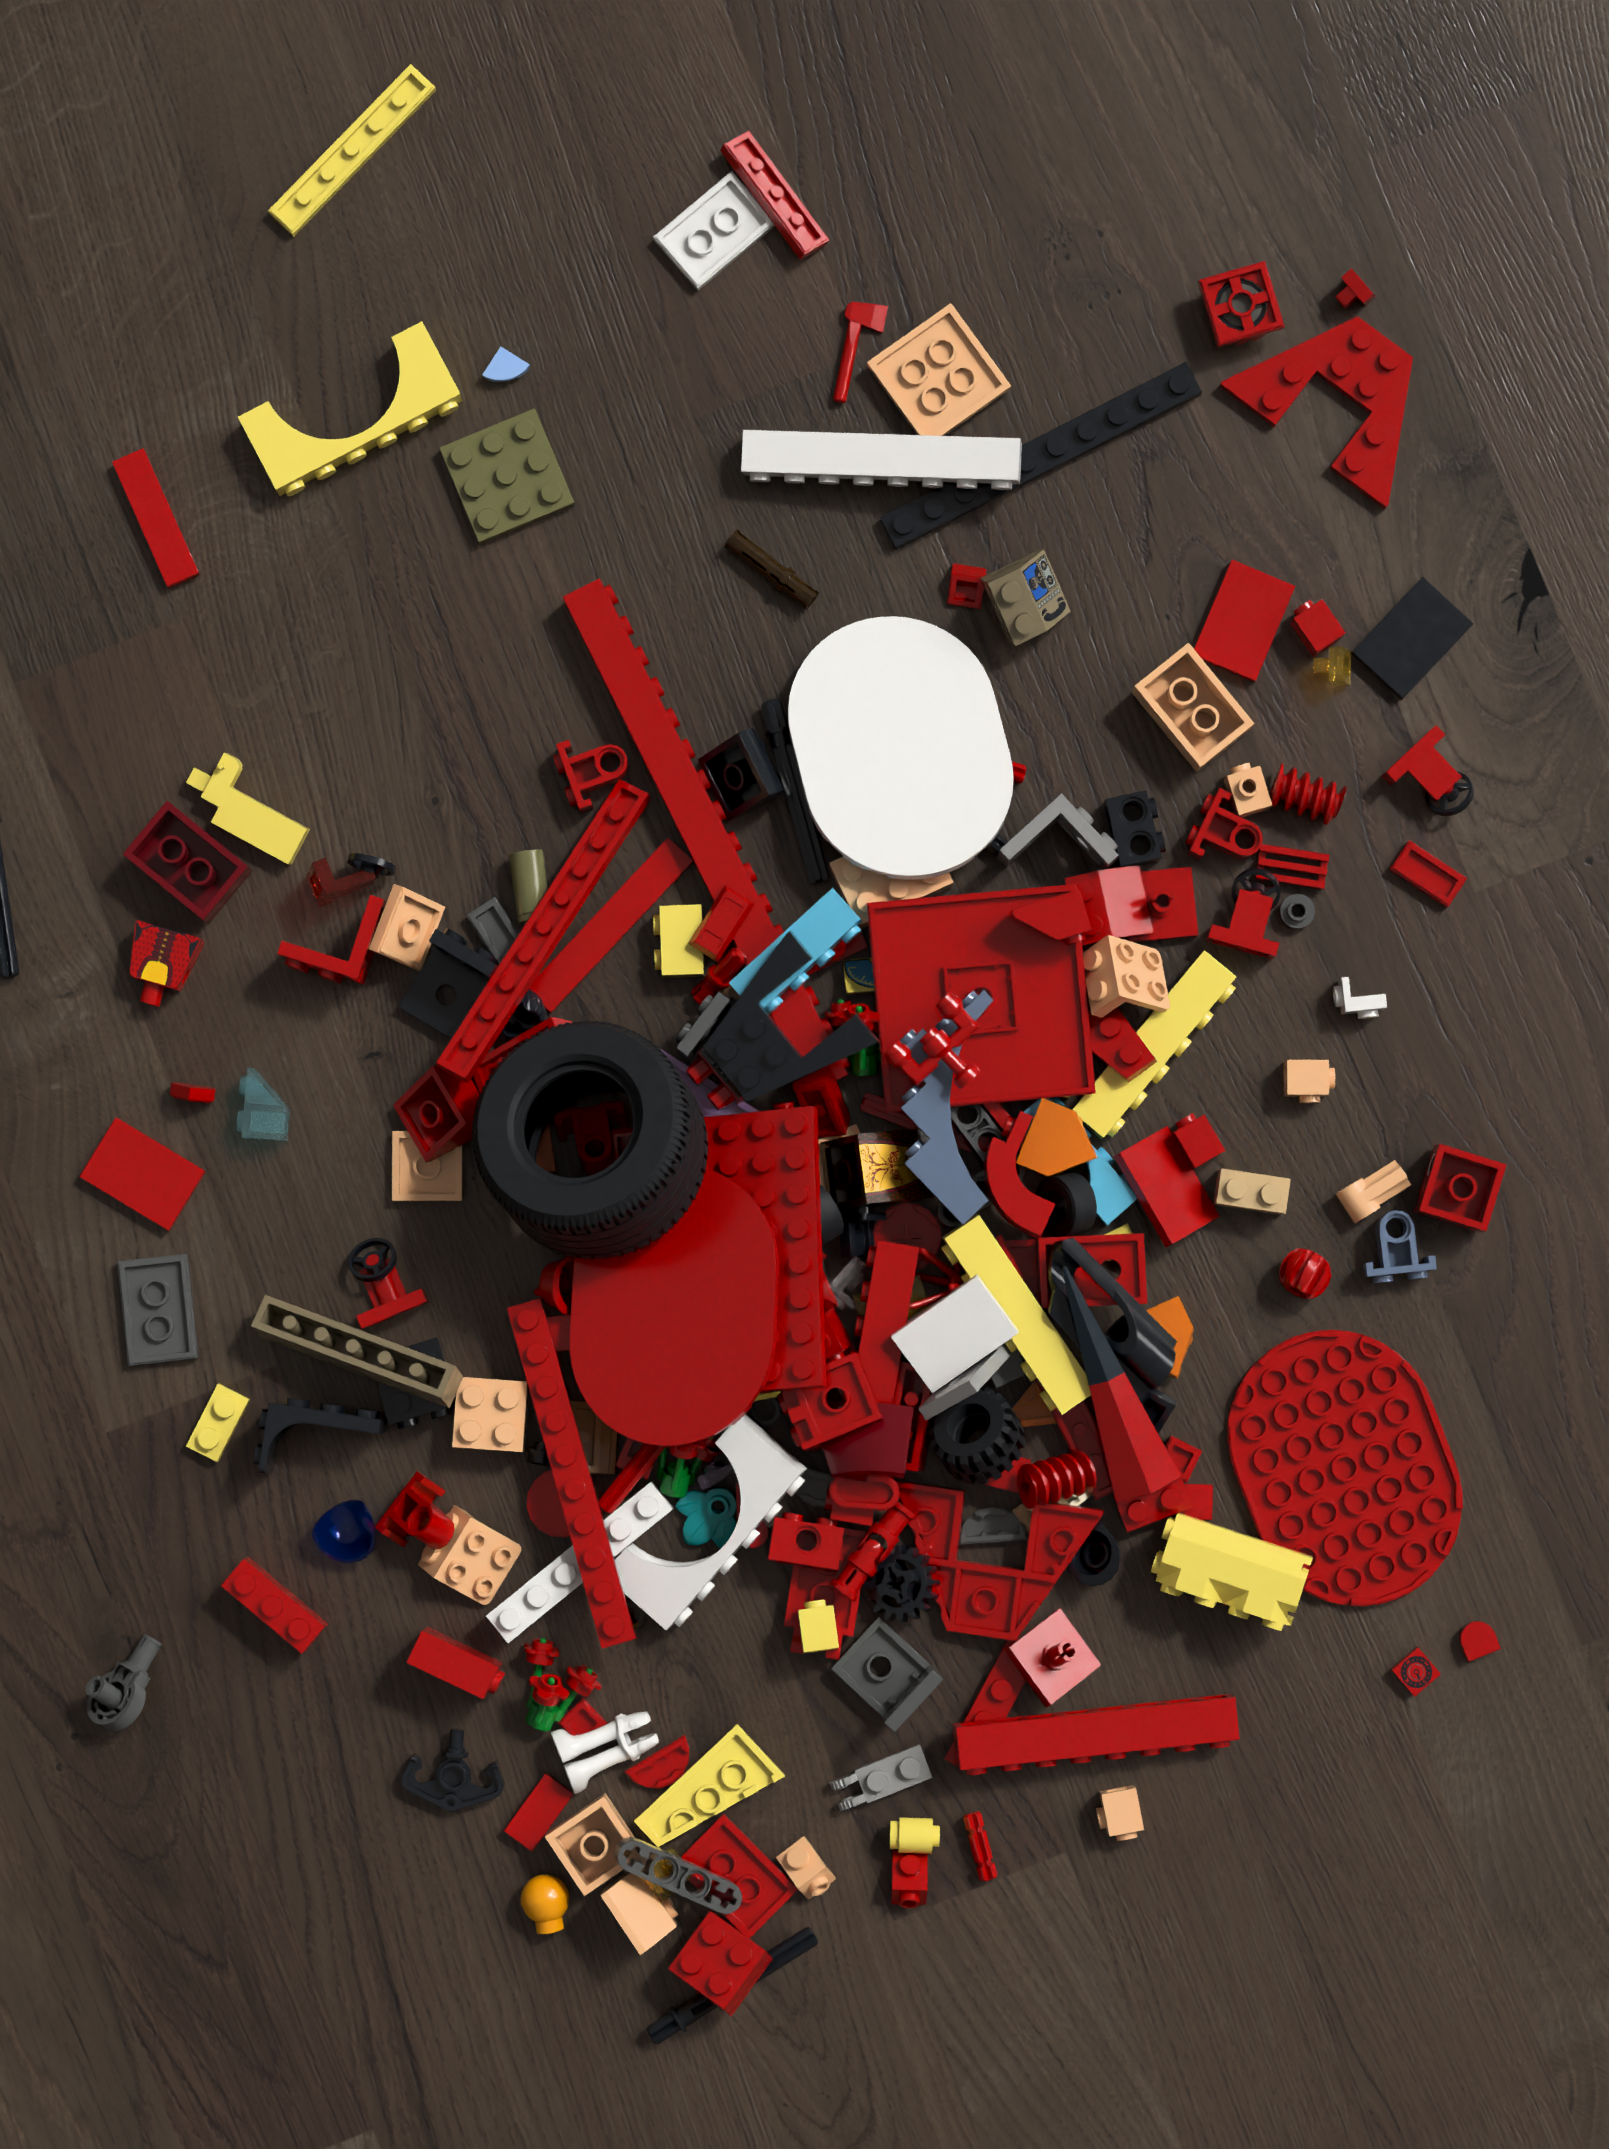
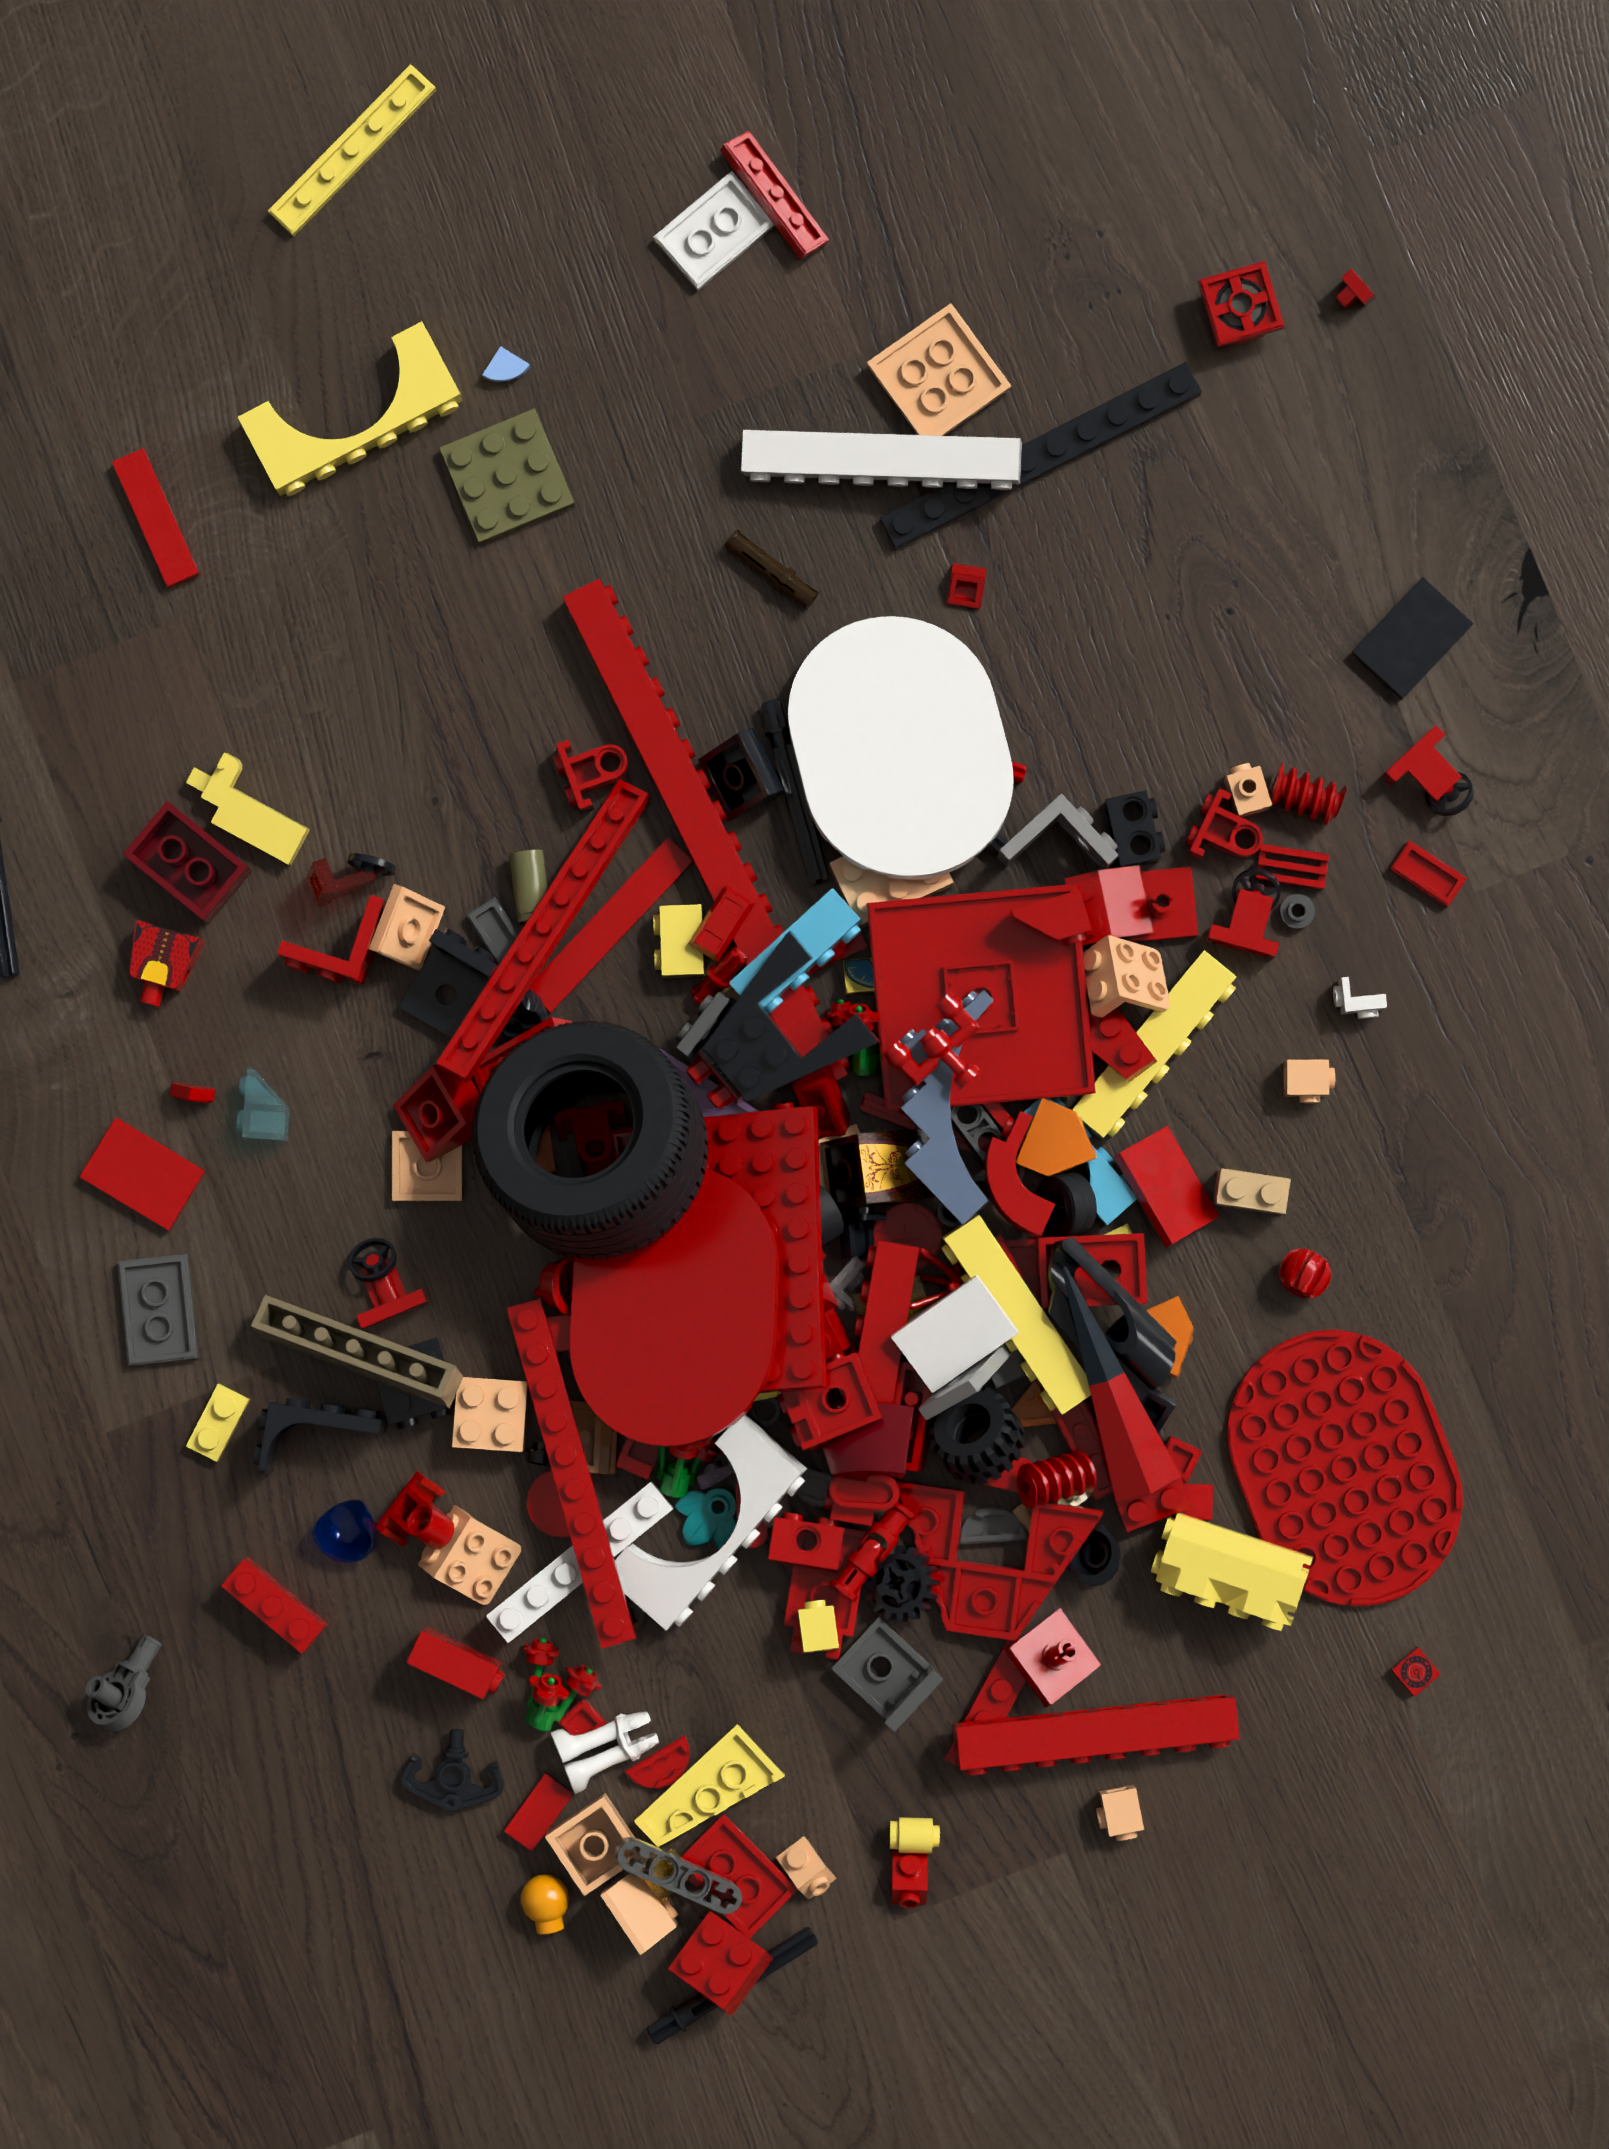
red axle [598,1444,665,1514] -> none
light grey hinge [829,1744,933,1811] -> none
red piece [833,302,888,404] -> none
red axle [963,1811,997,1881] -> none
dark tan slope [980,548,1071,646] -> none
light nougat brick [1132,643,1255,772] -> none
red brick [1172,1113,1226,1169] -> none
red tile [1194,559,1296,682] -> none
red wing [1219,316,1413,510] -> none
red brick [1290,599,1346,658] -> none
clear yellow tile [1314,646,1351,686] -> none
light nougat piece [1336,1160,1411,1224] -> none
sand blue pin [1361,1210,1437,1283] -> none
red brick [1414,1143,1507,1233] -> none
red tile [1459,1621,1501,1662] -> none

